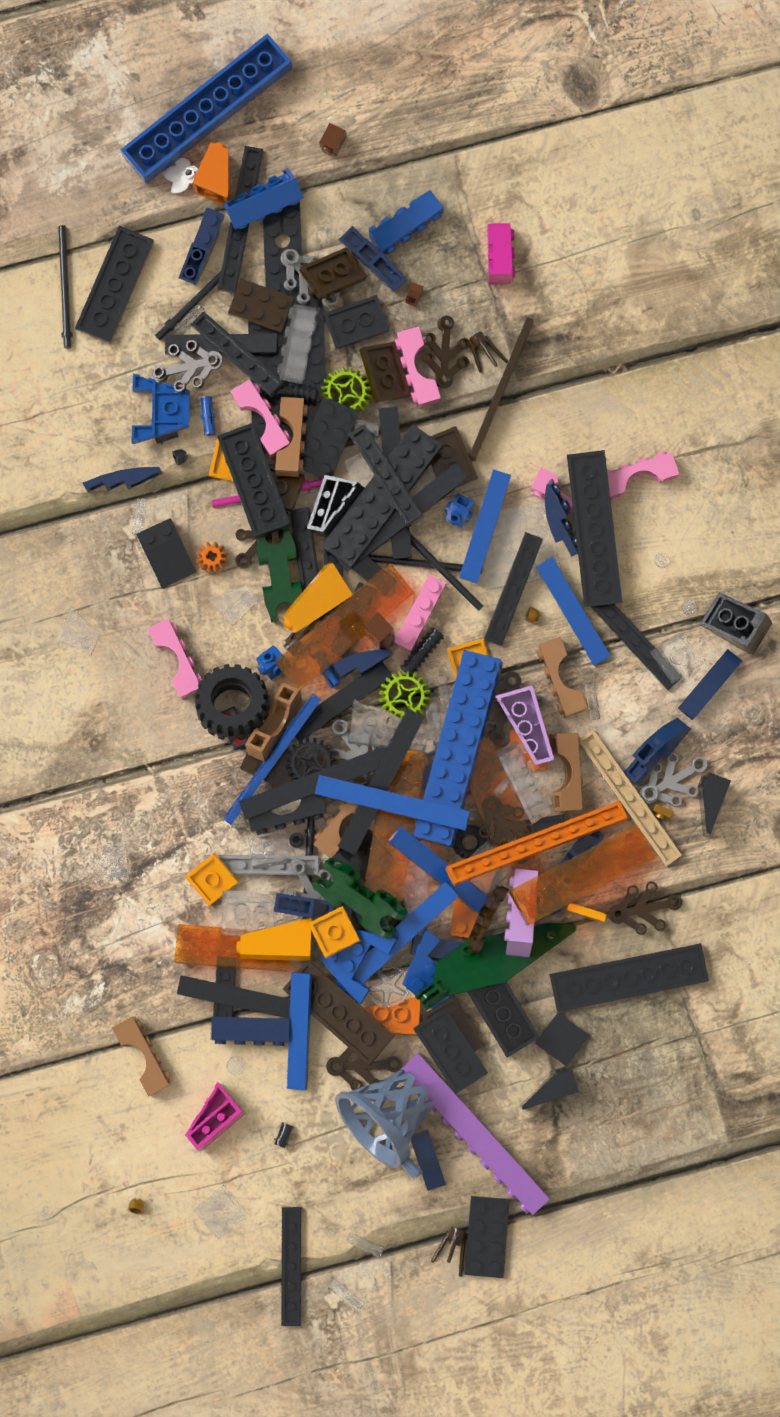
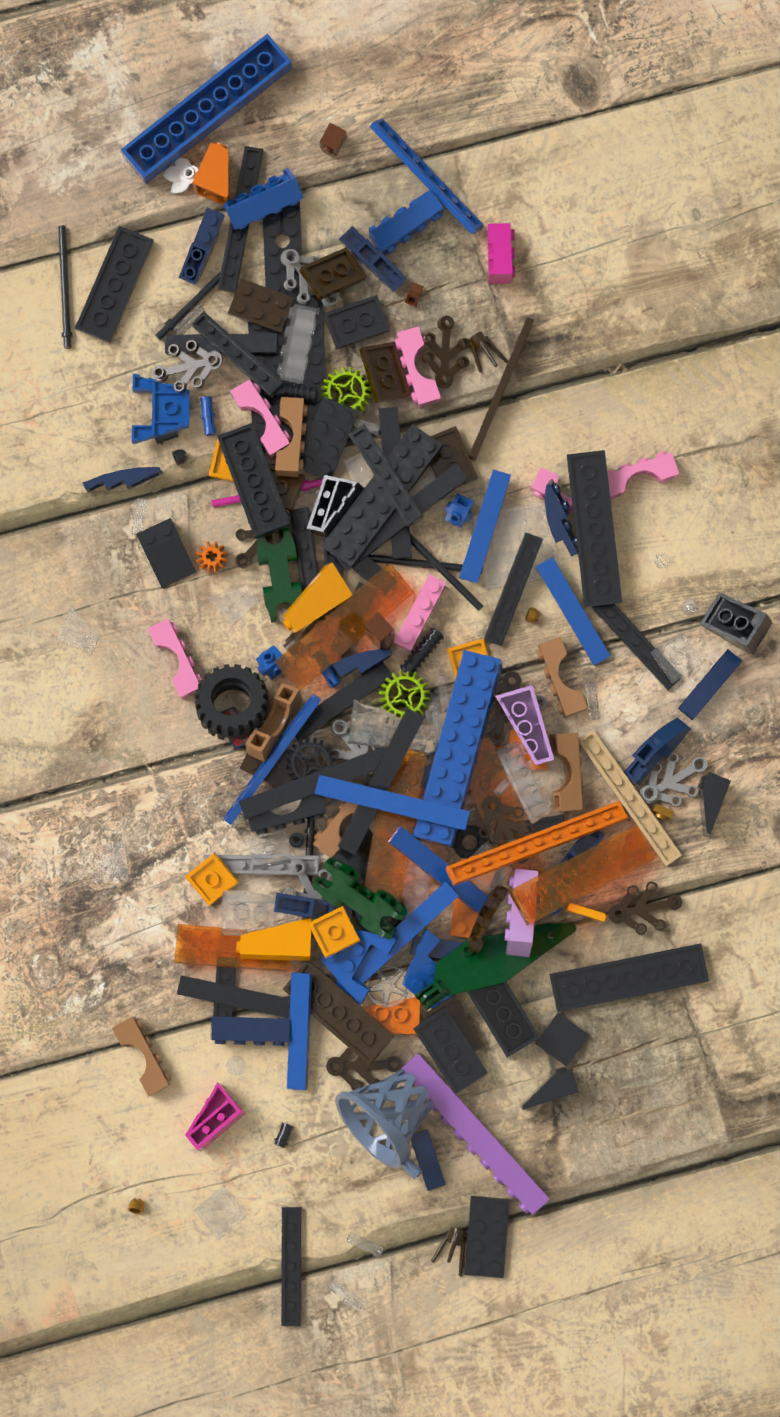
none -> blue tile [369,119,484,234]

